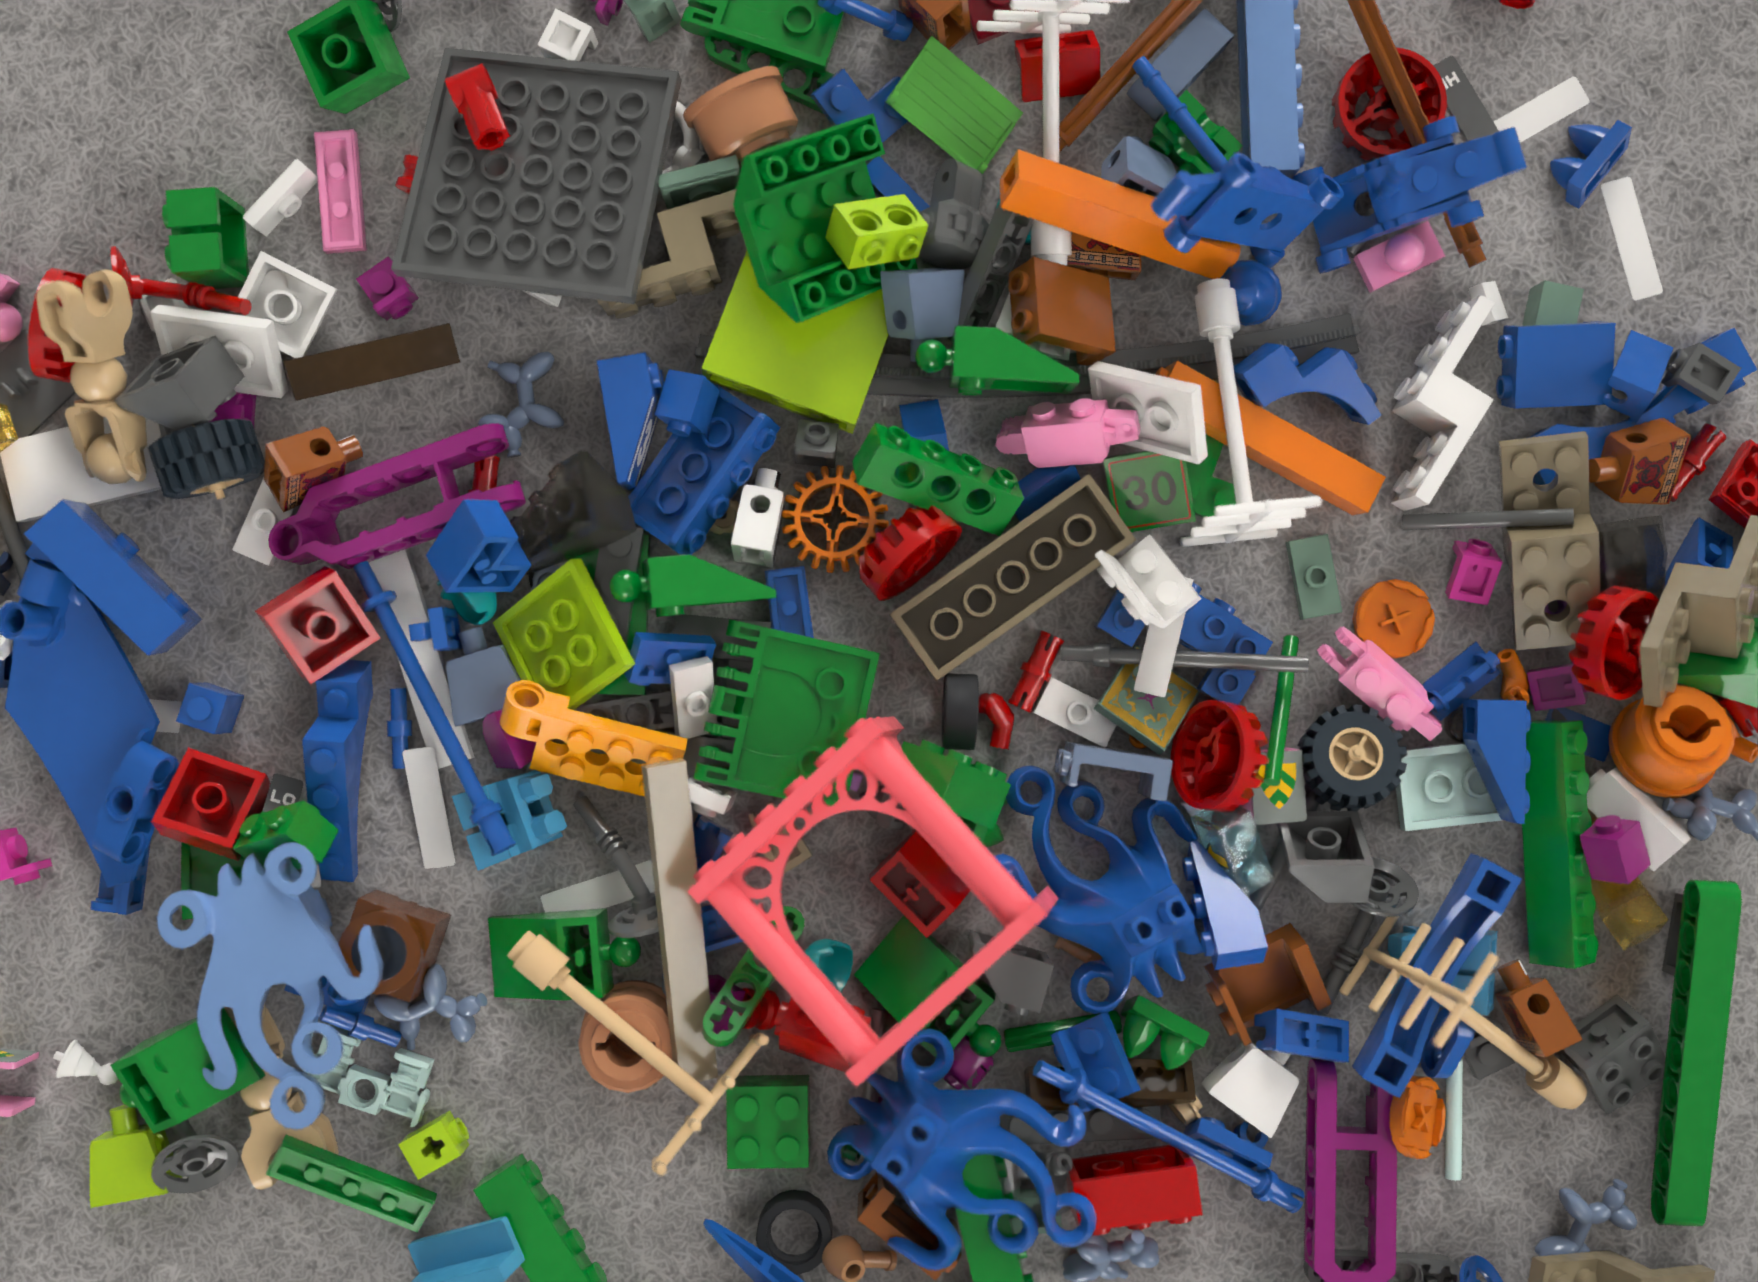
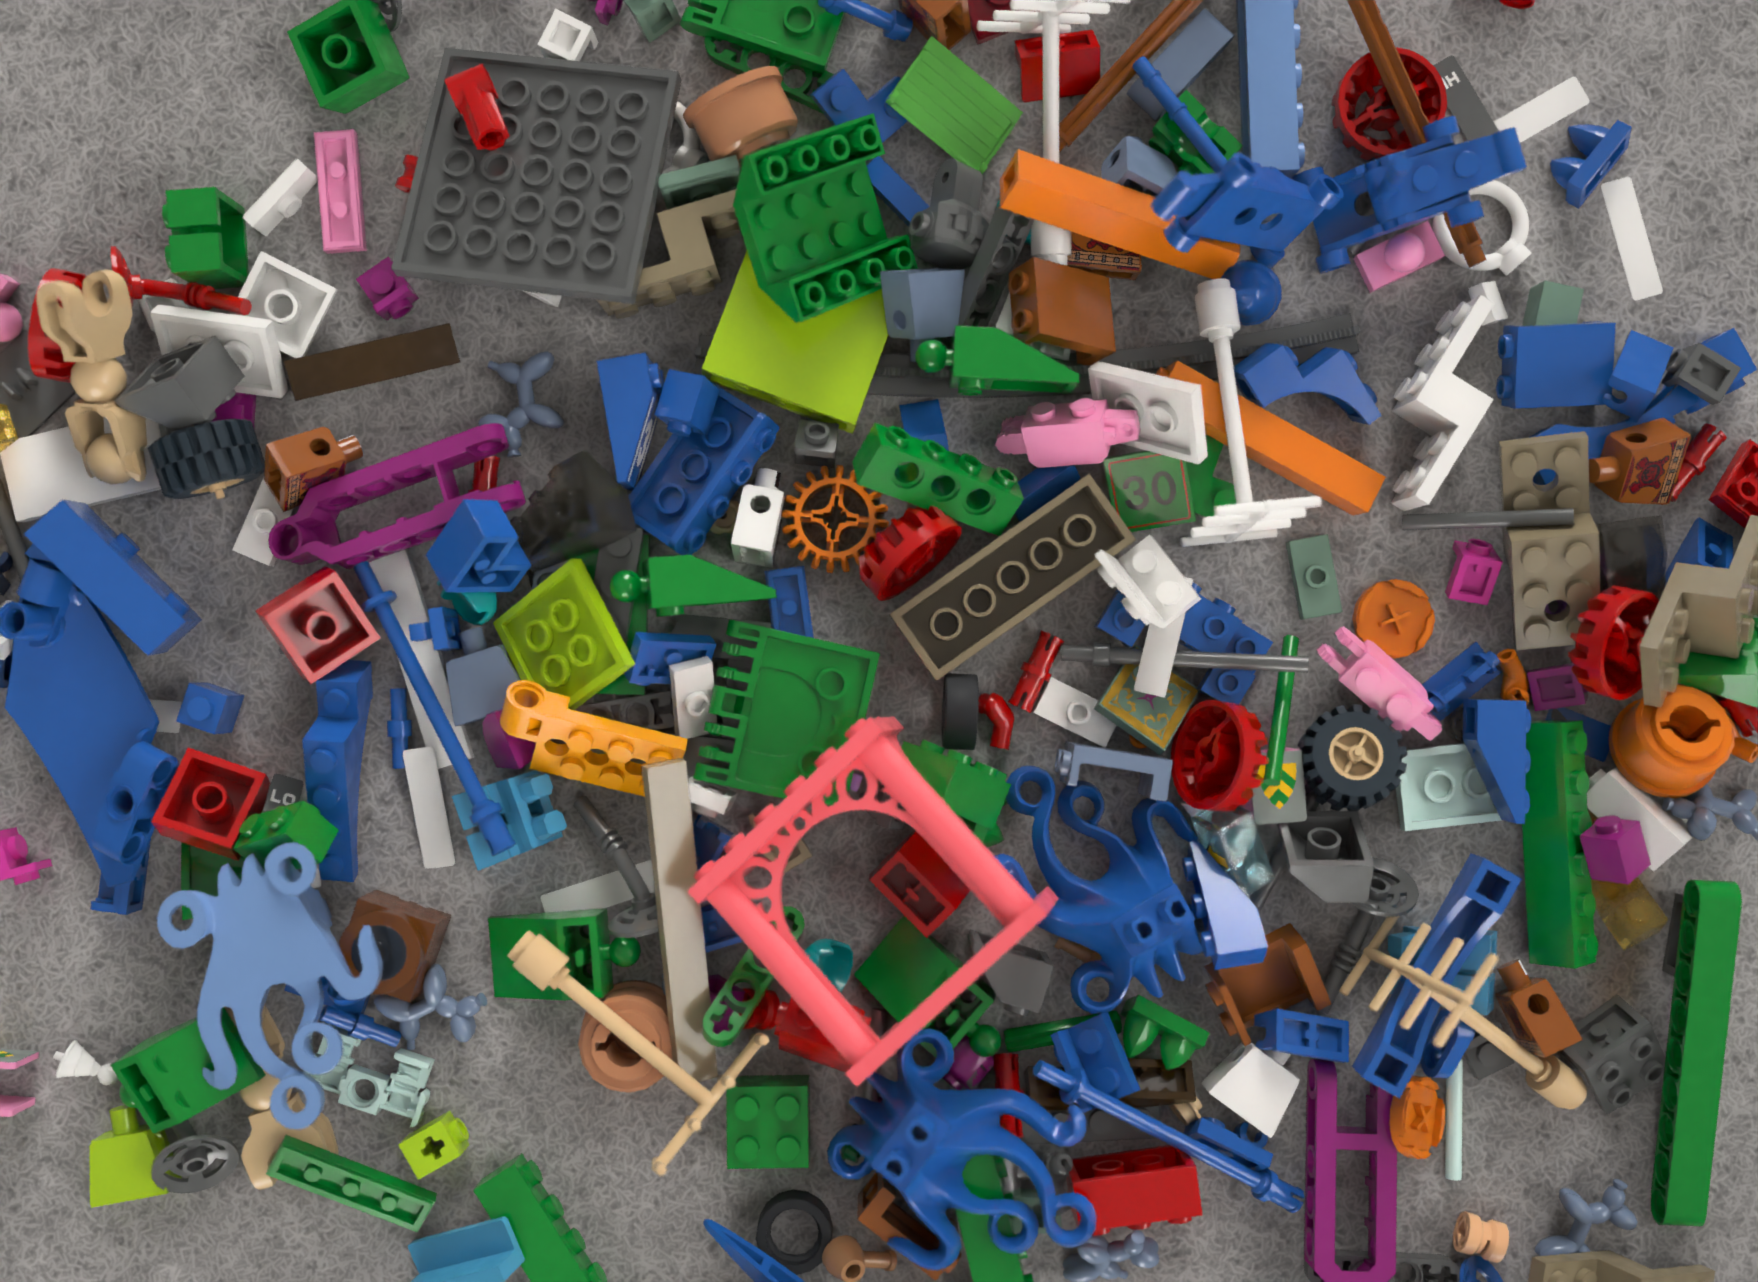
lime brick [825,194,929,269] -> none
none -> red pin [993,1053,1024,1138]
none -> white piece [1433,180,1532,276]
none -> light nougat wheel [1453,1211,1509,1263]

